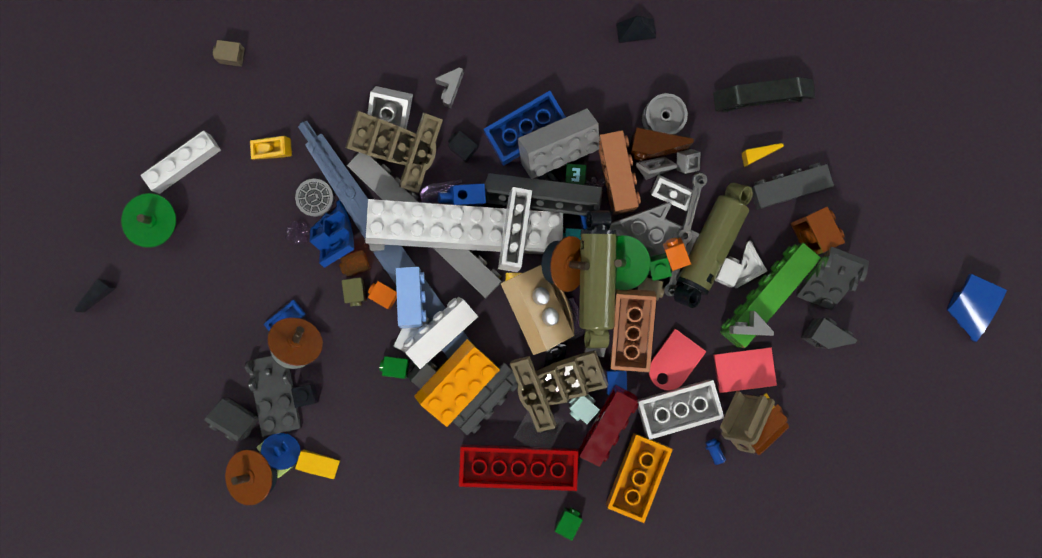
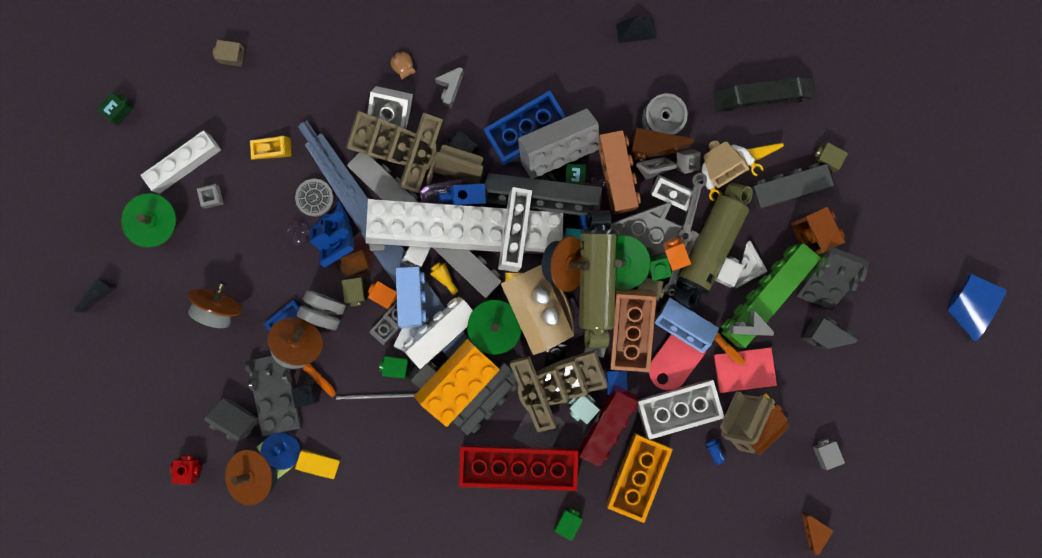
none -> dark green brick [97,92,133,125]
none -> red brick [170,455,201,485]
none -> piece [188,281,242,328]
none -> light grey slope [197,184,223,209]
none -> light grey wheel [296,290,346,330]
none -> orange piece [303,363,336,397]
none -> light grey piece [336,393,416,400]
none -> light grey slope [369,302,399,345]
none -> medium nougat animal [390,52,416,80]
none -> white brick [401,246,431,268]
none -> dark tan piece [427,145,483,185]
none -> yellow cone [430,262,459,295]
none -> green piece [467,300,522,355]
none -> light blue brick [654,298,719,353]
none -> tan torso [702,141,763,201]
none -> orange piece [714,332,746,366]
none -> dark orange slope [801,513,834,555]
none -> light grey brick [813,438,845,470]
none -> olive brick [814,143,848,173]

